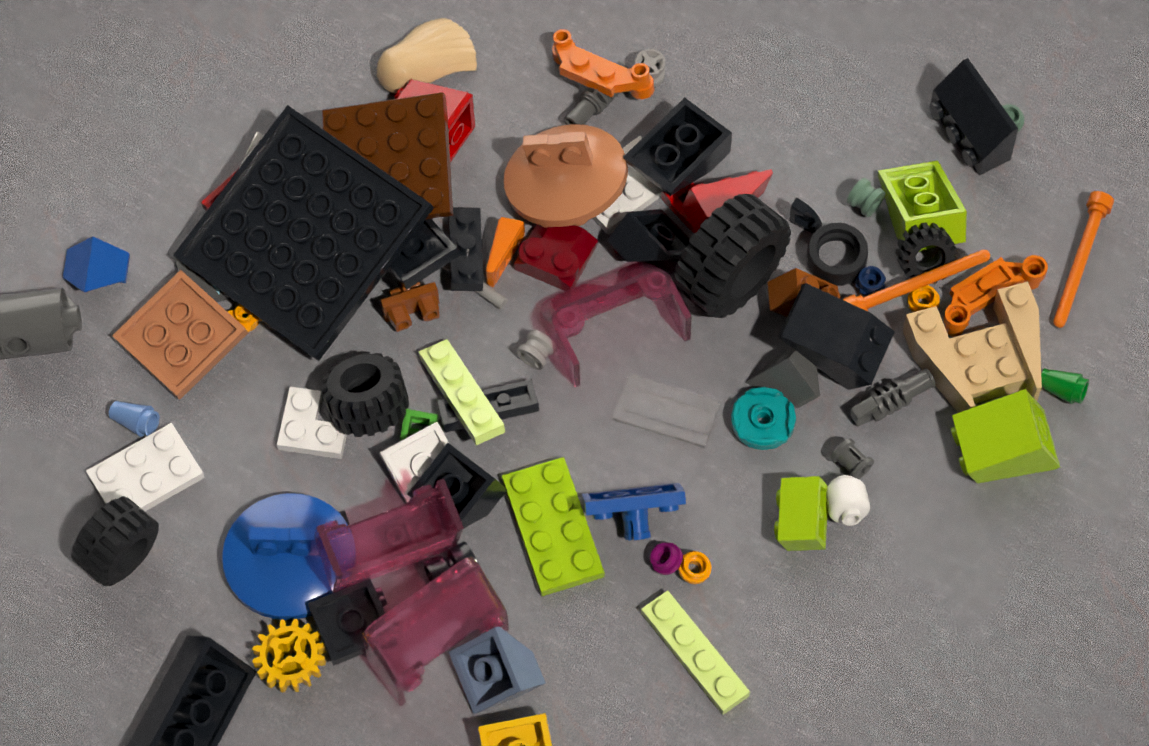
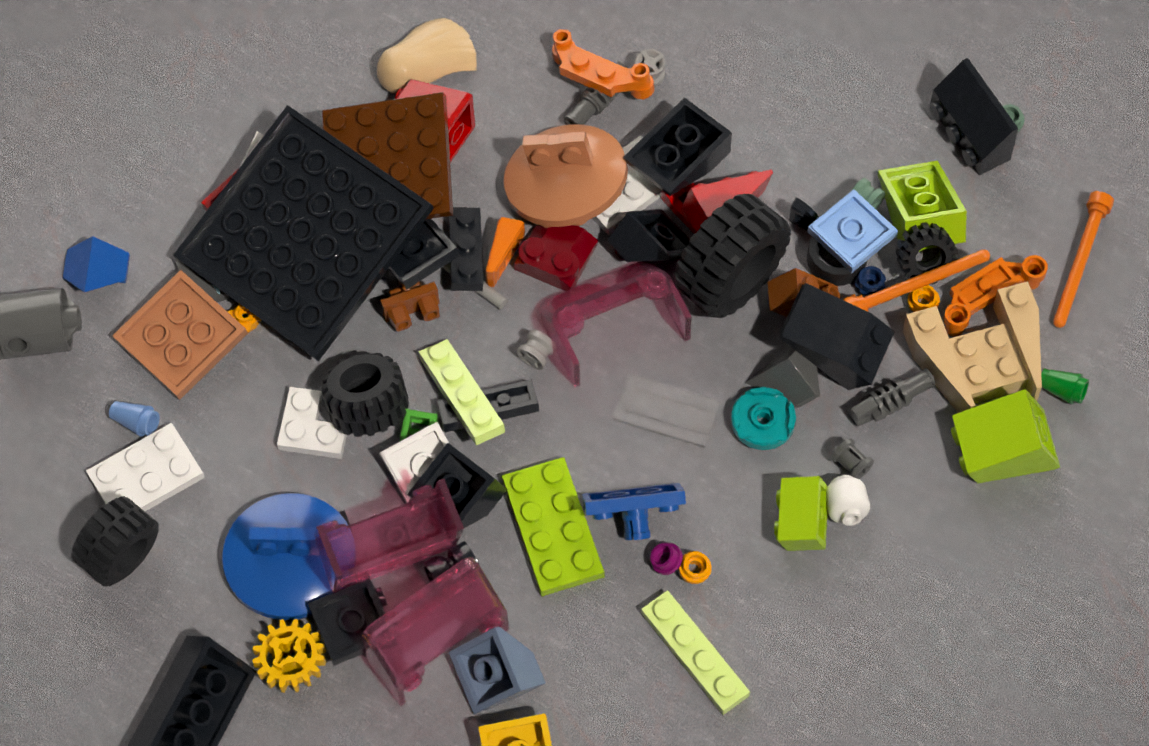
none -> light blue tile [807,189,898,273]

